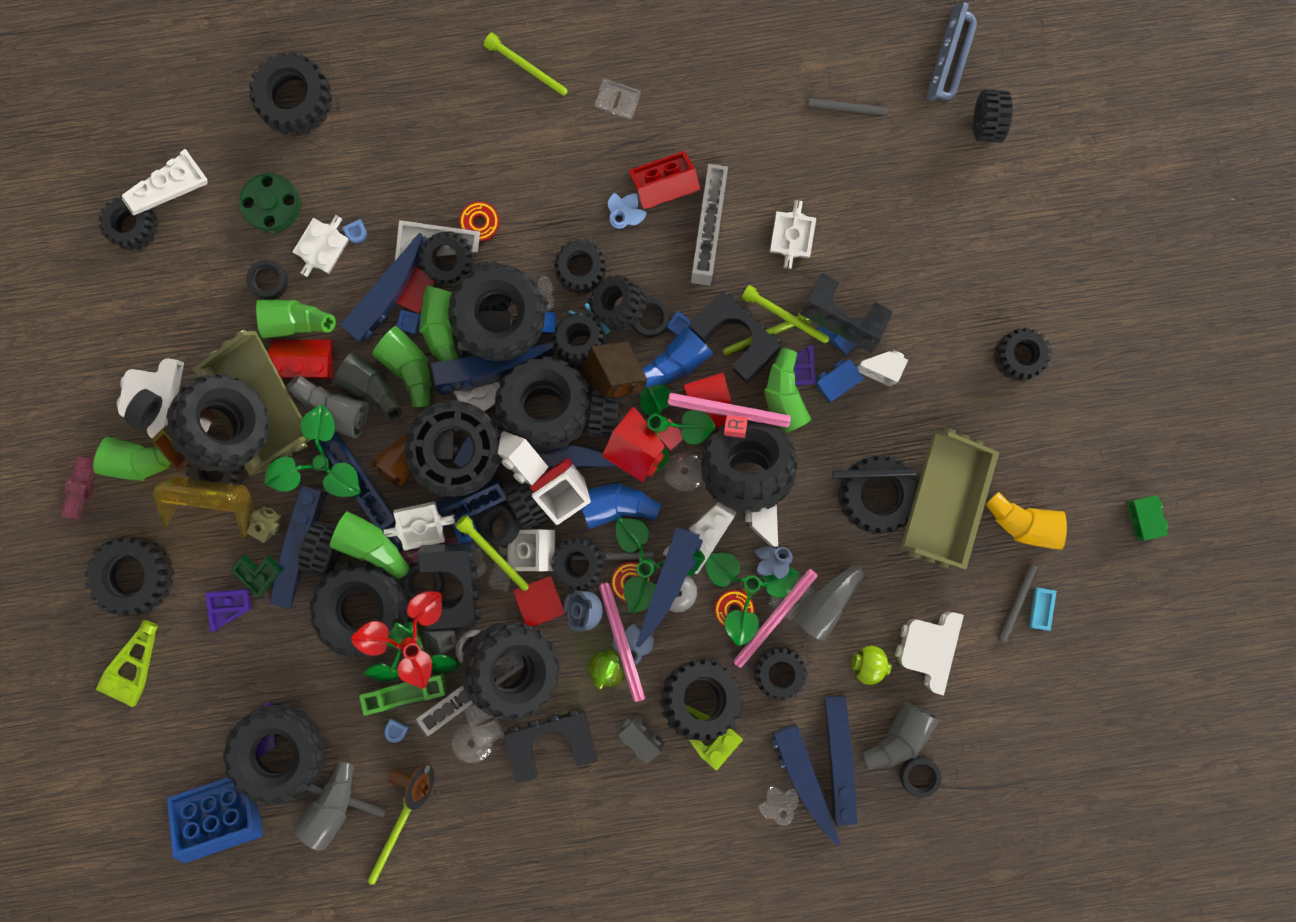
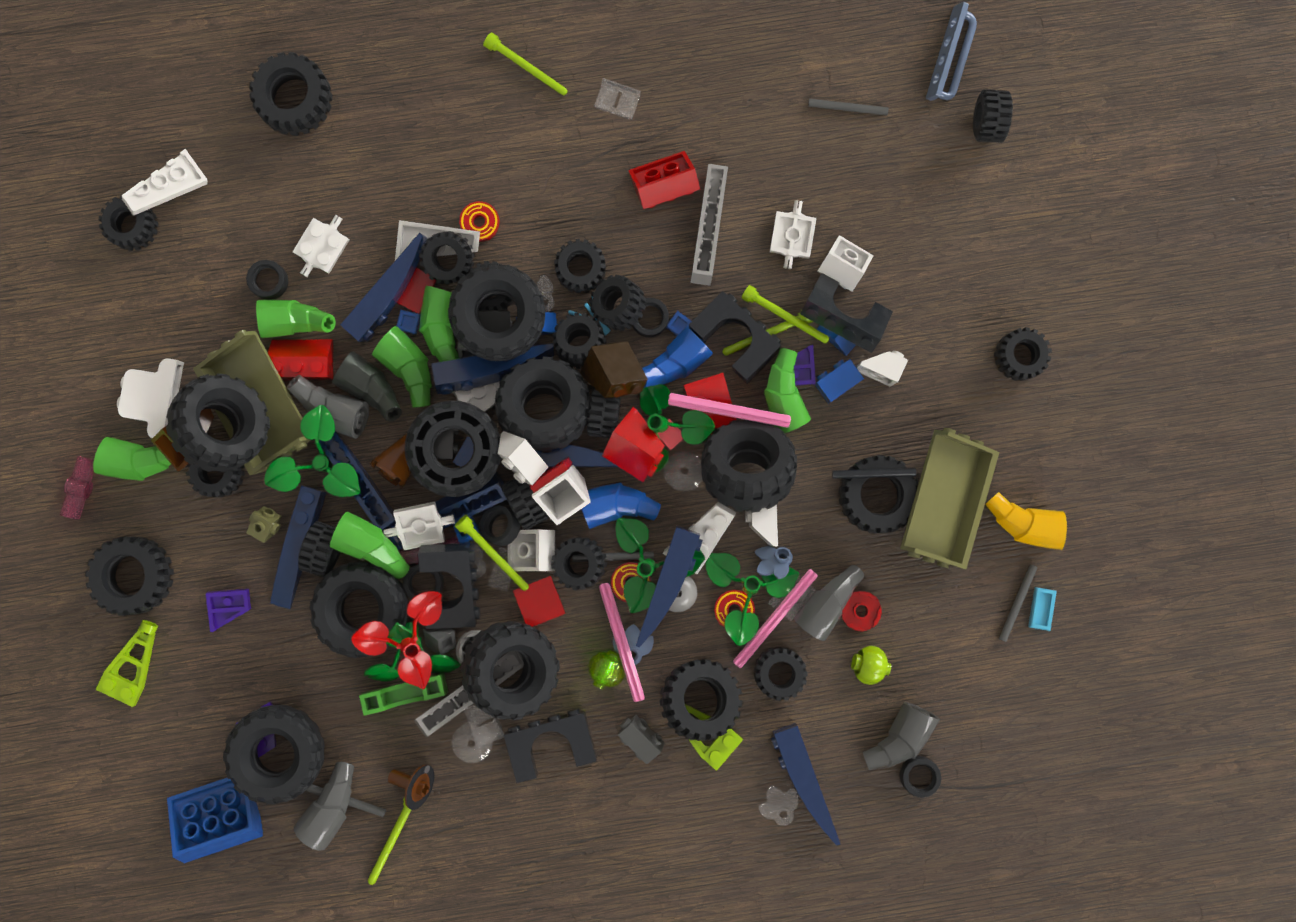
black tyre [124,389,163,430] -> none
clear yellow windscreen [153,477,254,538] -> none
dark green tile [231,555,283,599] -> none
dark green piece [239,173,302,234] -> none
medium blue tile [342,219,367,244] -> none
medium blue tile [384,718,410,743] -> none
sand blue cylinder [564,590,603,632] -> none
light blue plate [608,193,646,229] -> none
coral tile [724,415,748,438] -> none
dark blue slope [825,695,858,826] -> none
white brick [895,611,964,695] -> none
green brick [1126,495,1168,541] -> none
none -> white slope [818,235,873,291]
none -> red tile [841,590,882,632]

